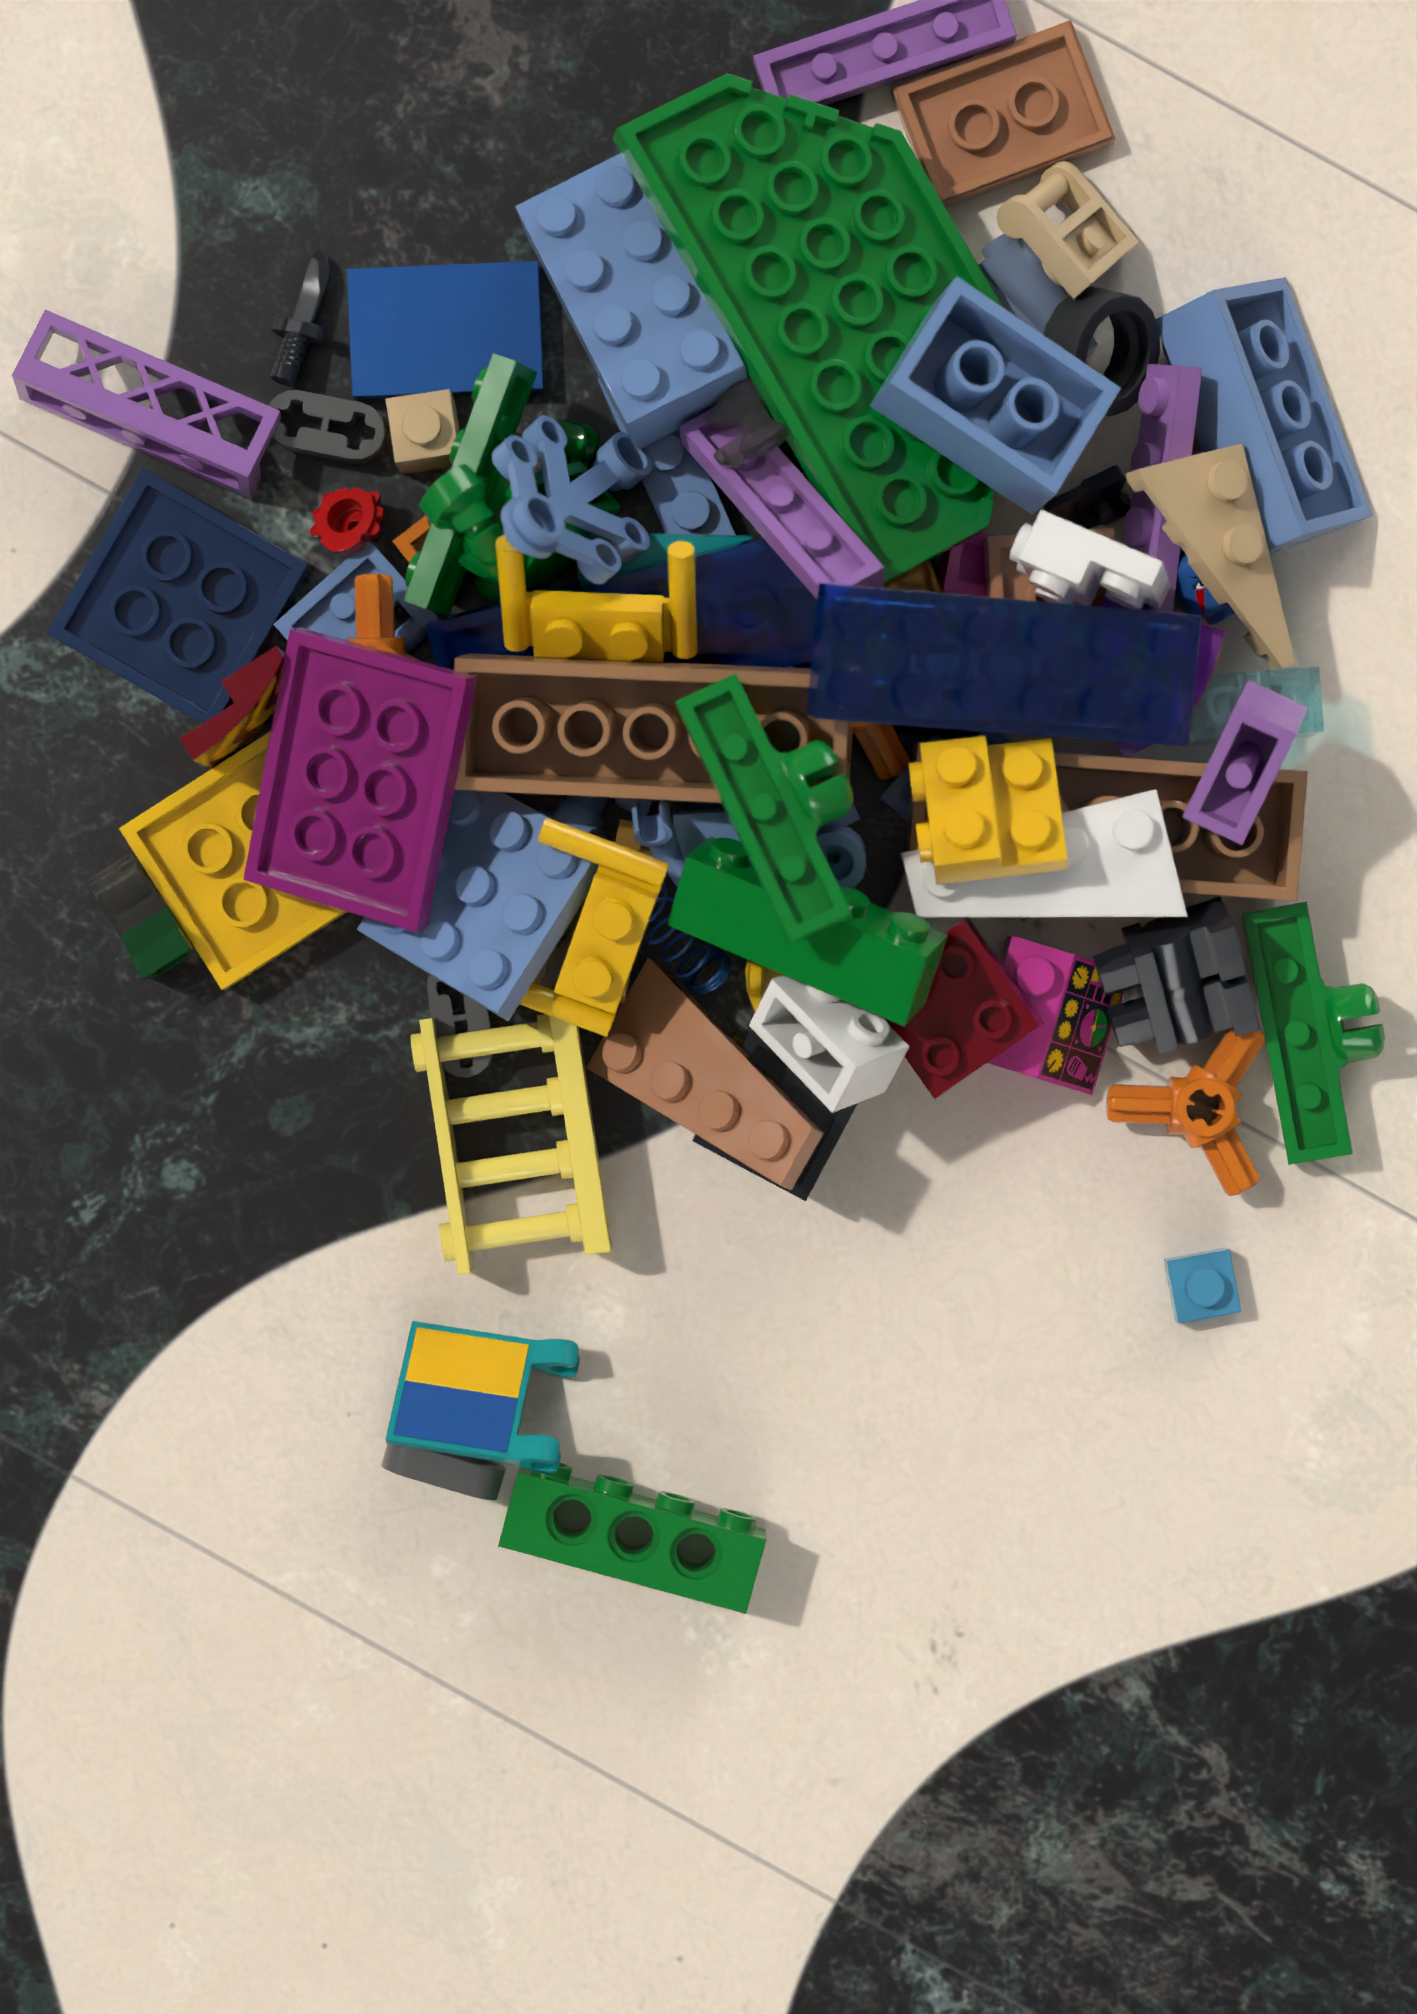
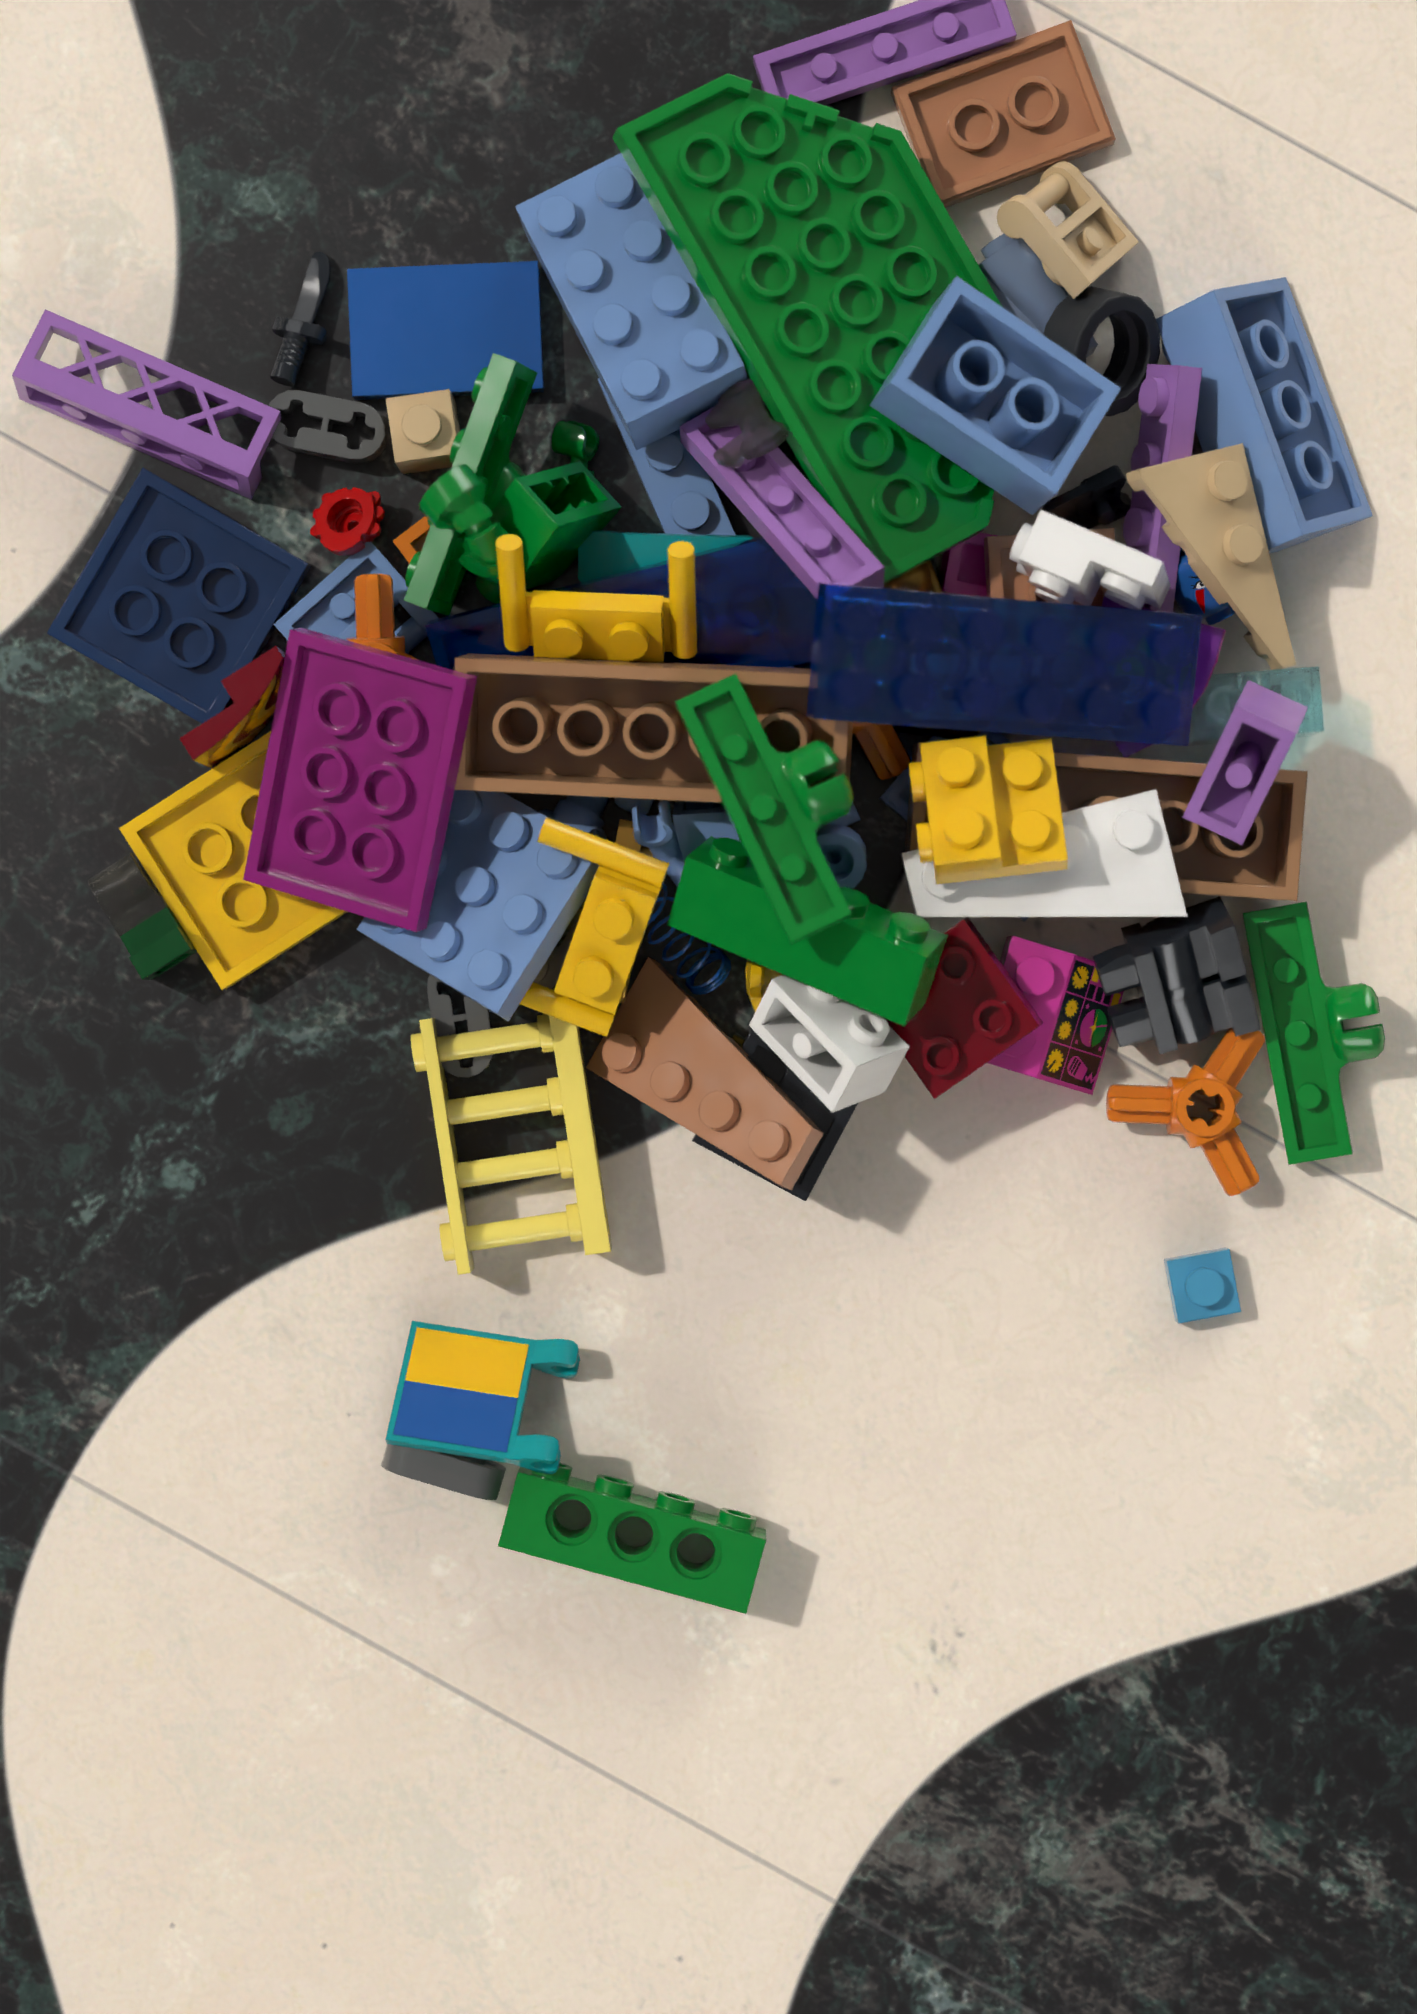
medium blue plant [492,415,652,584] -> none

